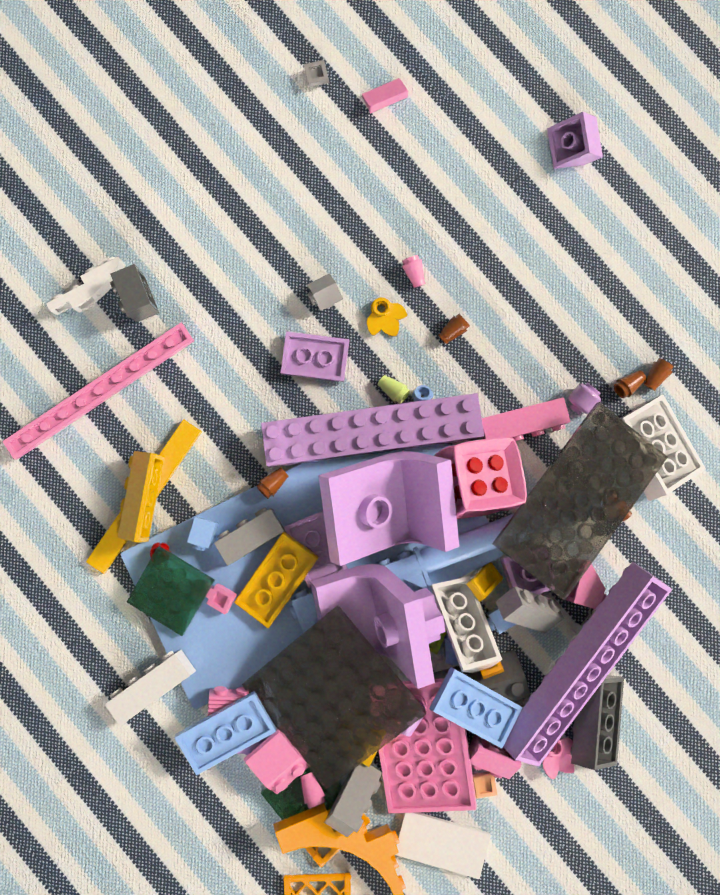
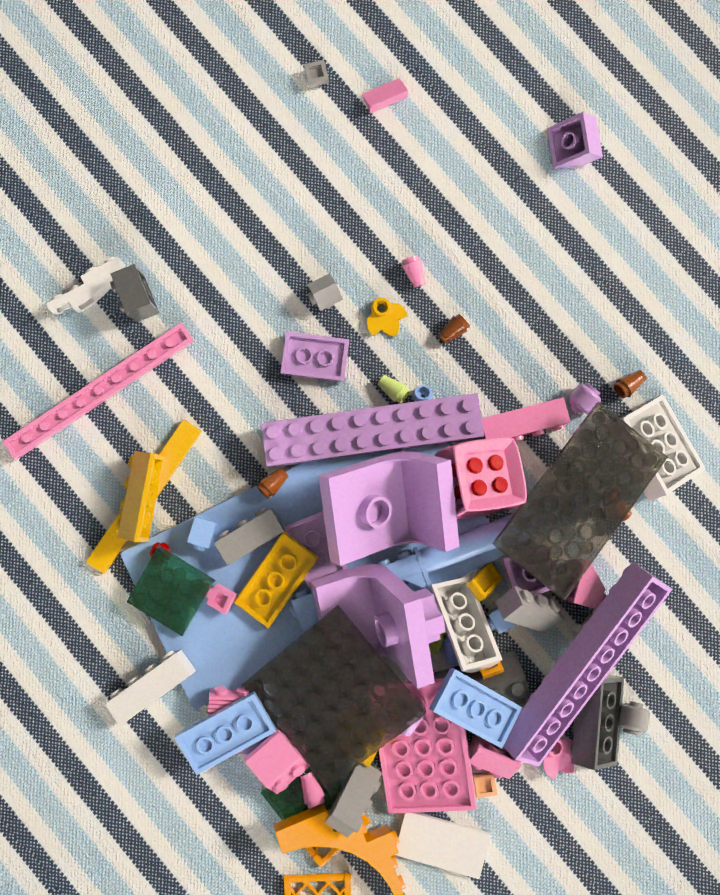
dark orange cone [644,358,674,391] -> none
none -> light grey head [619,701,650,736]

